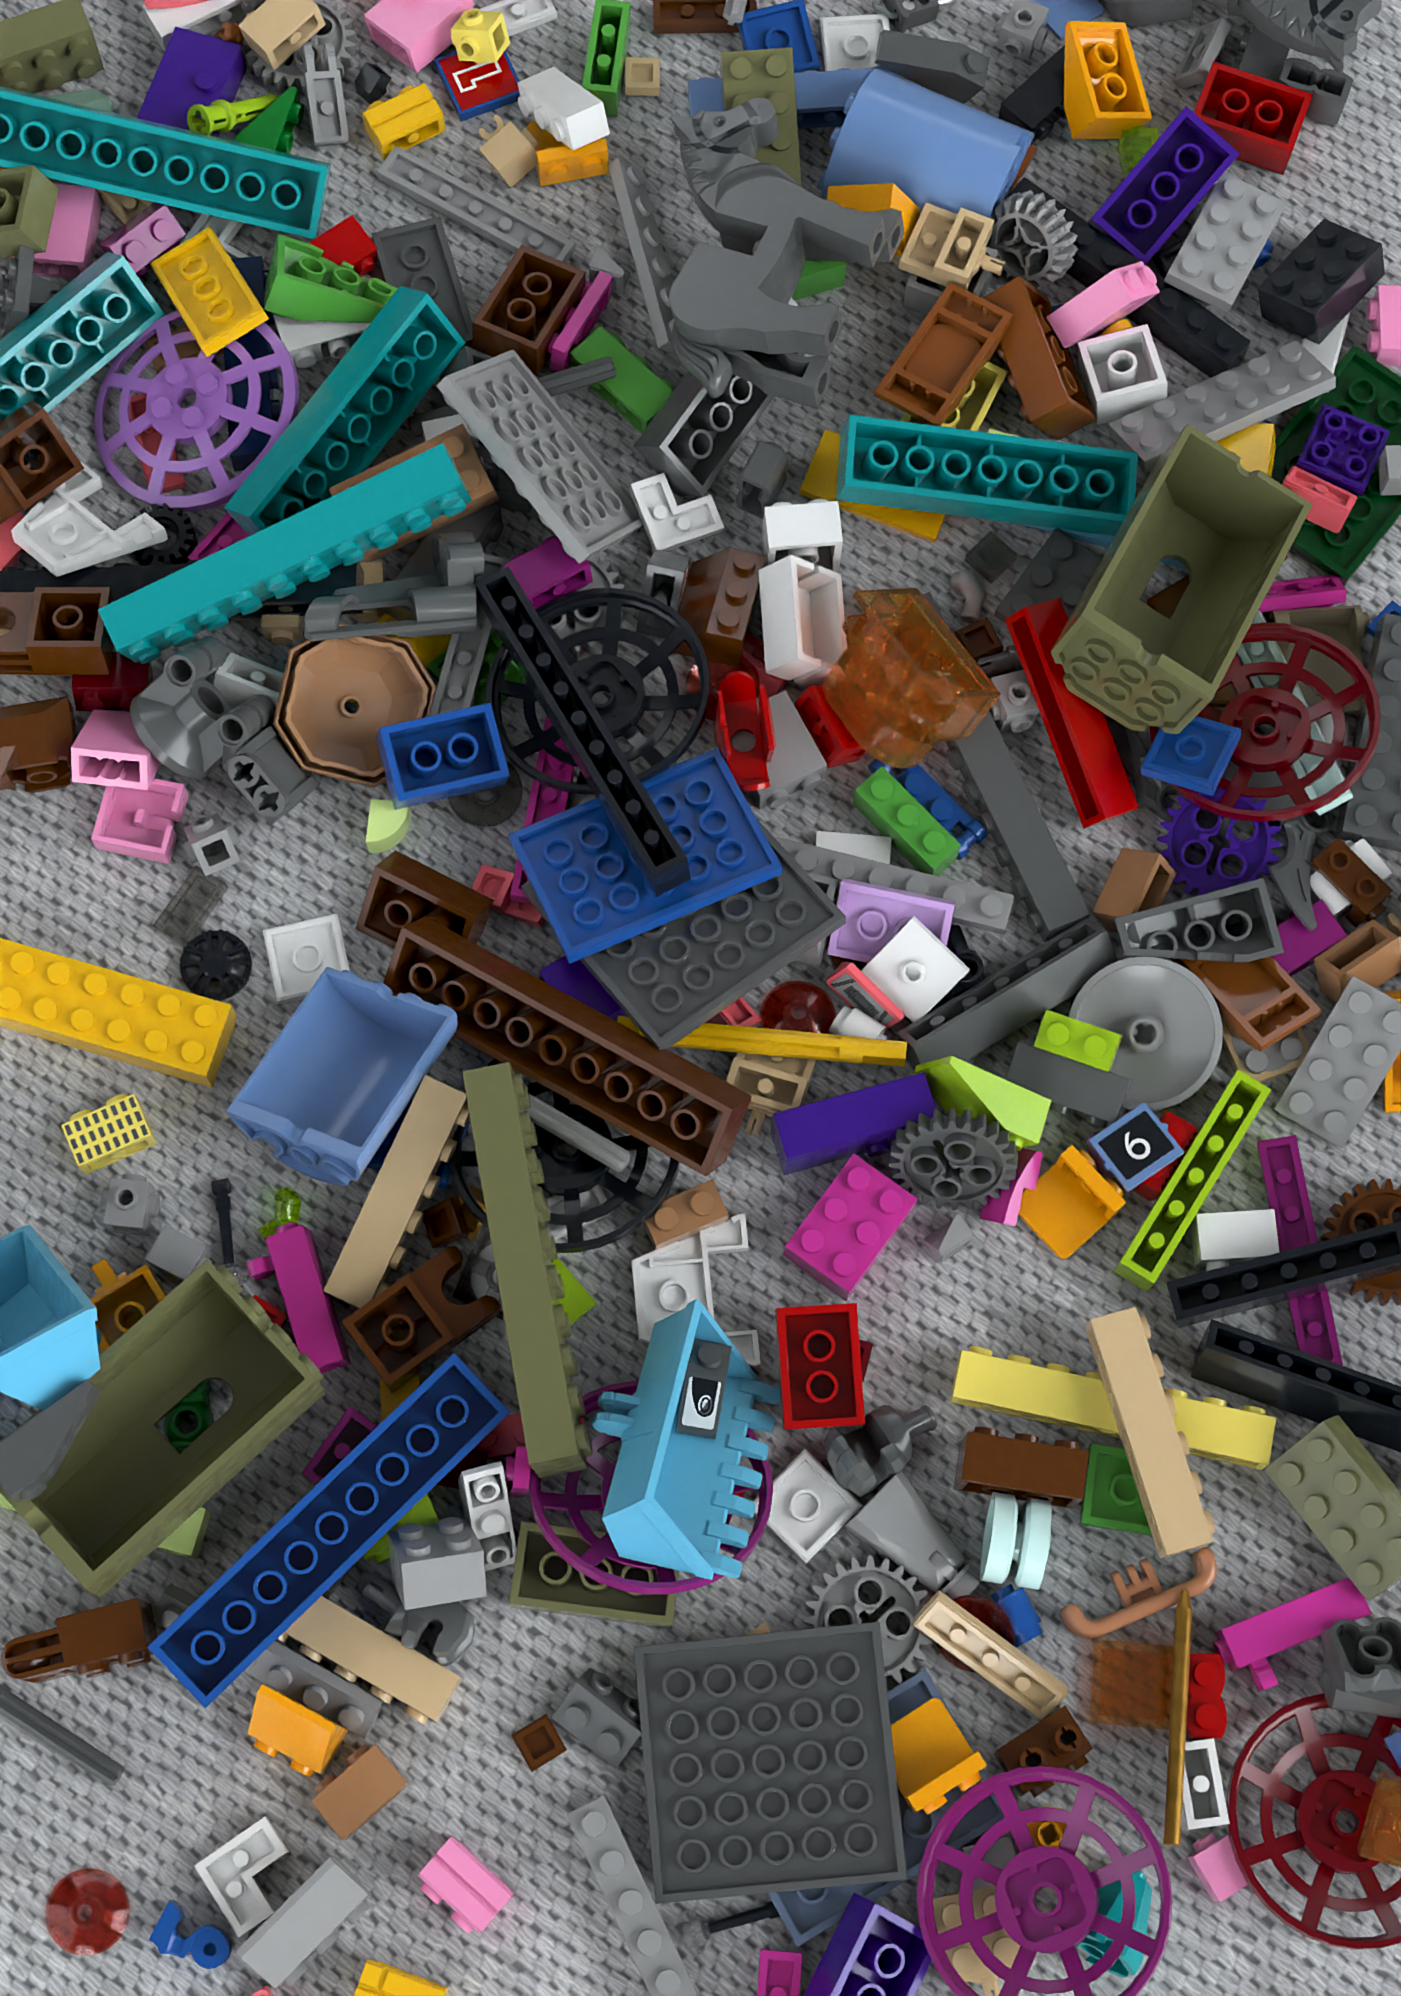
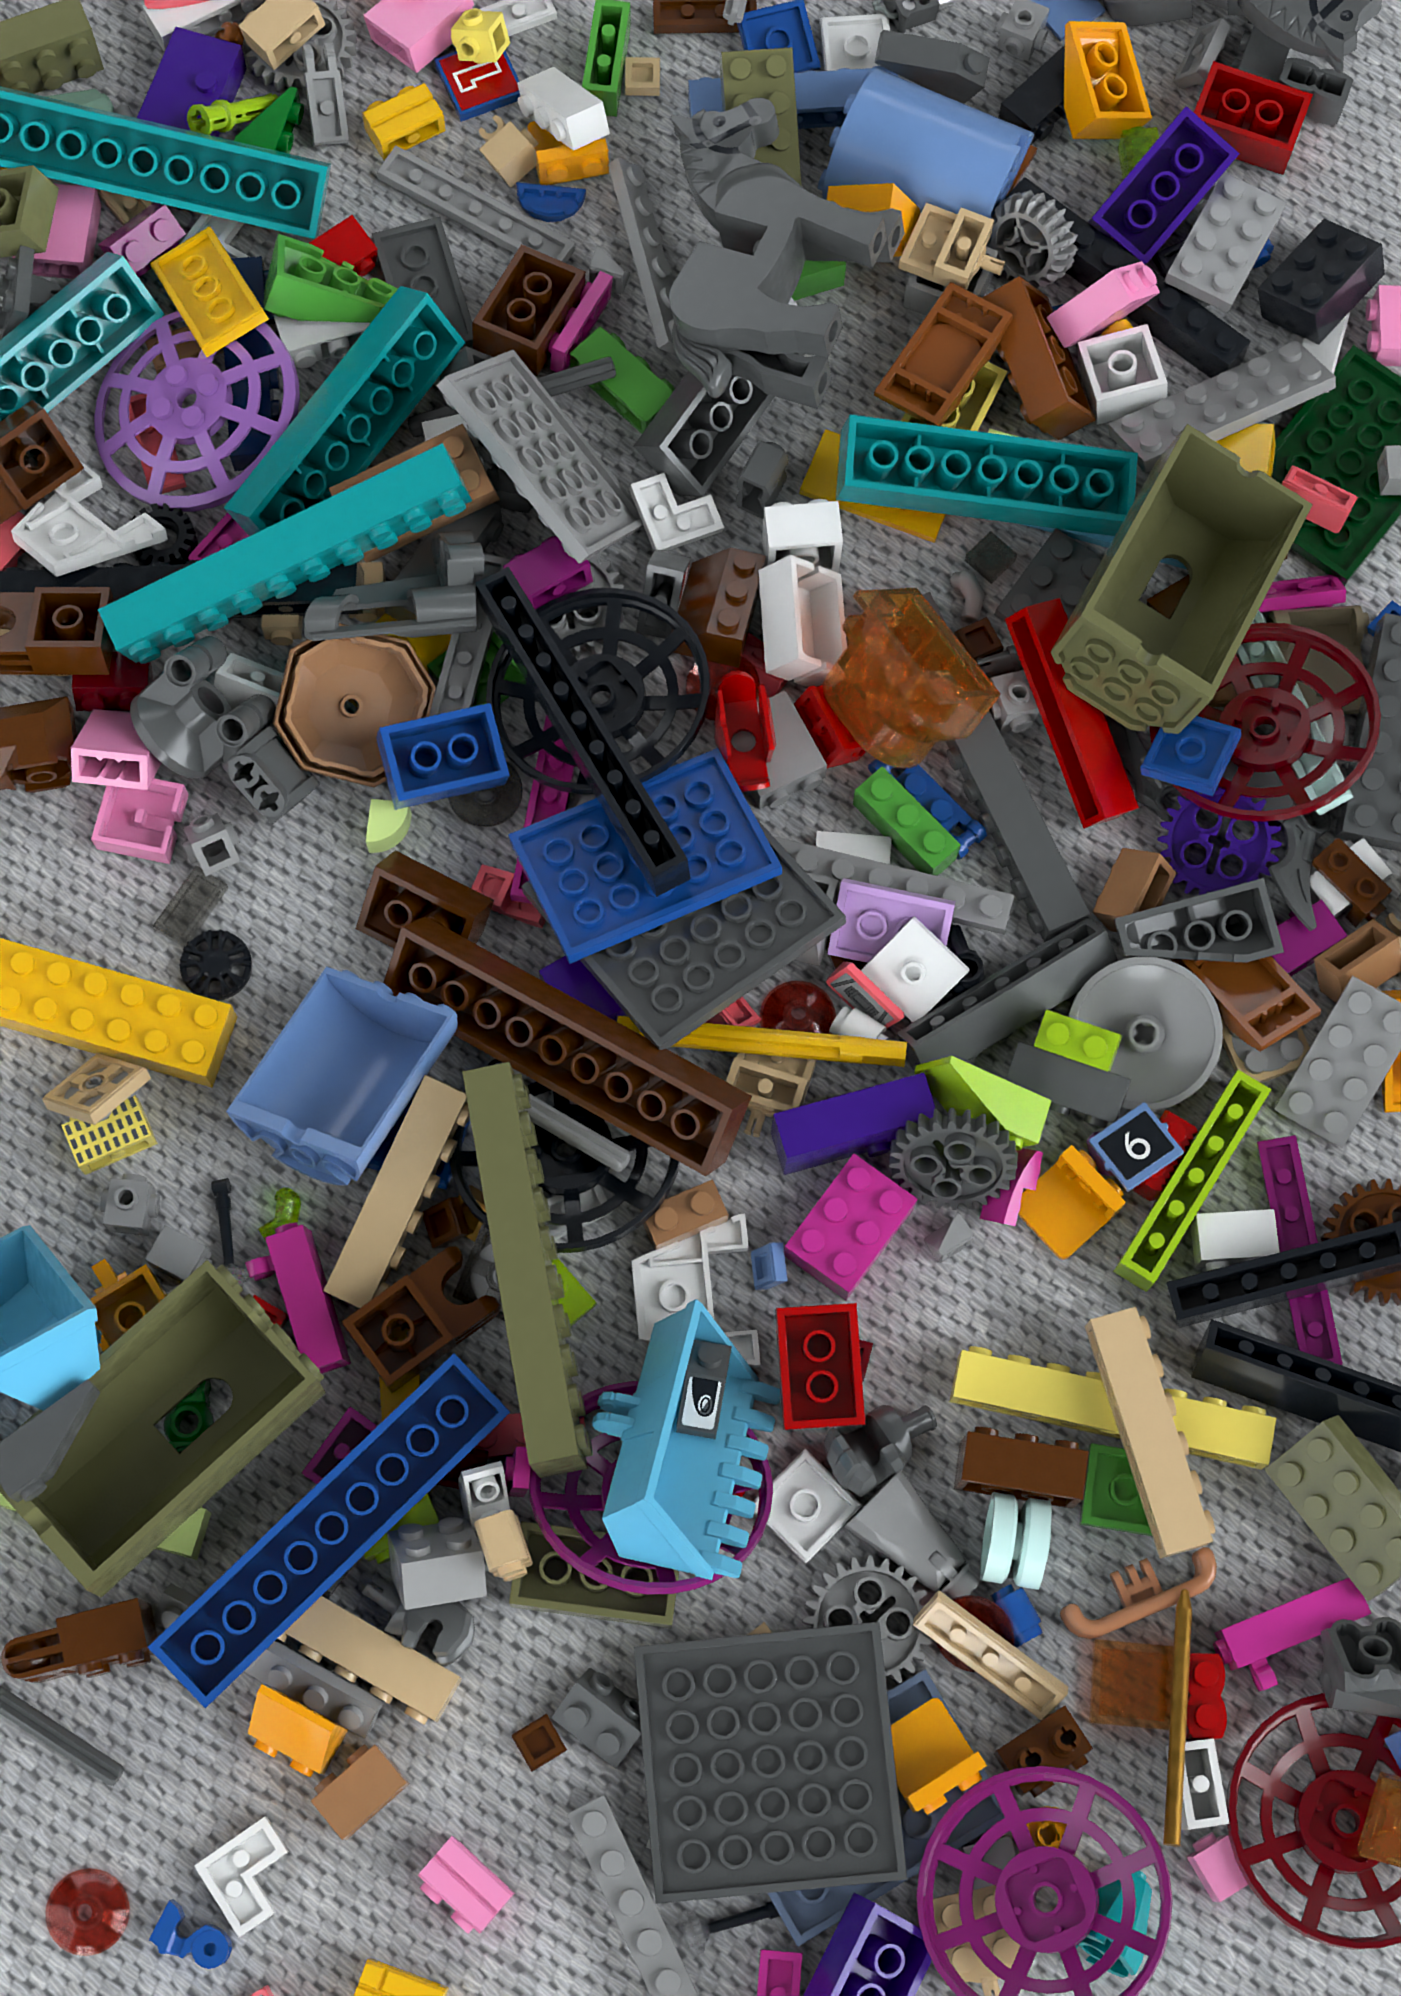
light grey slope [235,1857,372,1989] -> none
white tile [263,914,350,1004] -> none
black piece [354,62,392,104] -> none
dark purple tile [1296,403,1390,496] -> none
none -> tan piece [42,1053,151,1125]
none -> tan brick [474,1510,533,1582]
none -> blue tile [516,182,586,222]
none -> medium blue tile [751,1242,787,1290]

